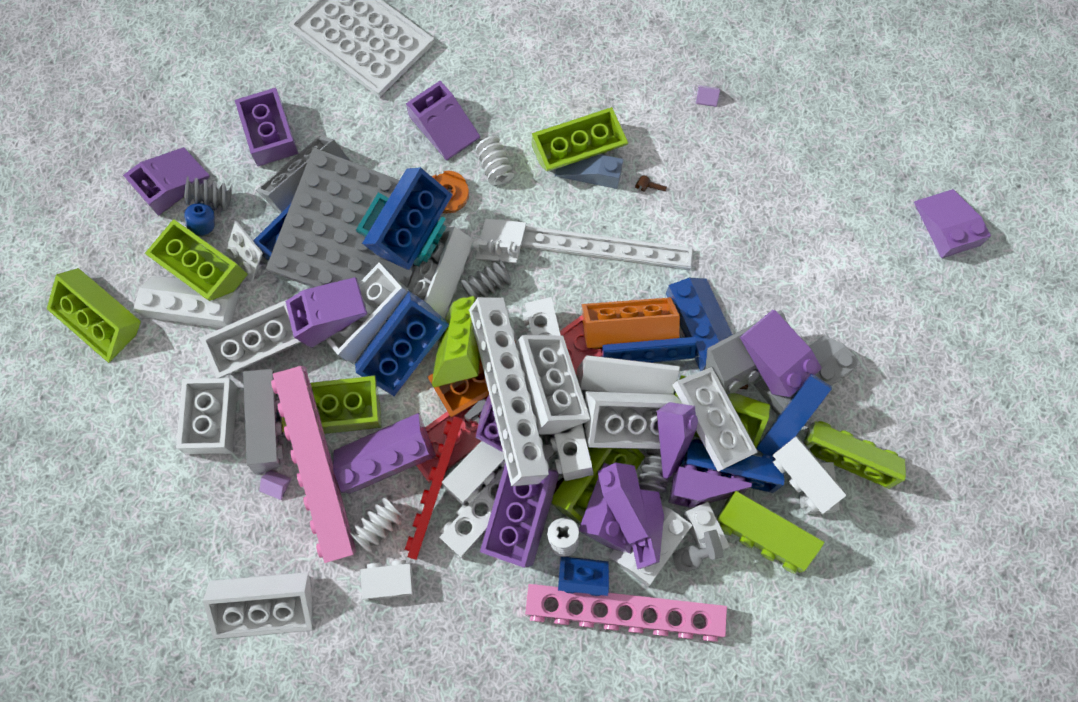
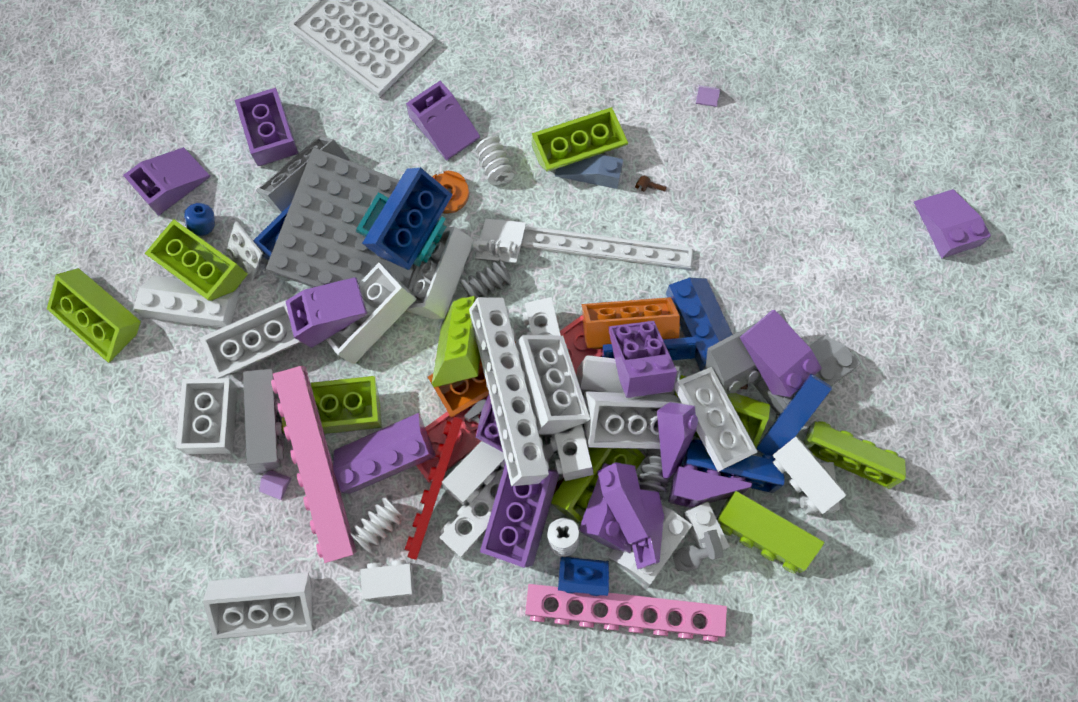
light grey piece [184,176,233,211] -> none
blue slope [355,291,449,396] -> none
none -> medium lavender slope [609,321,677,398]

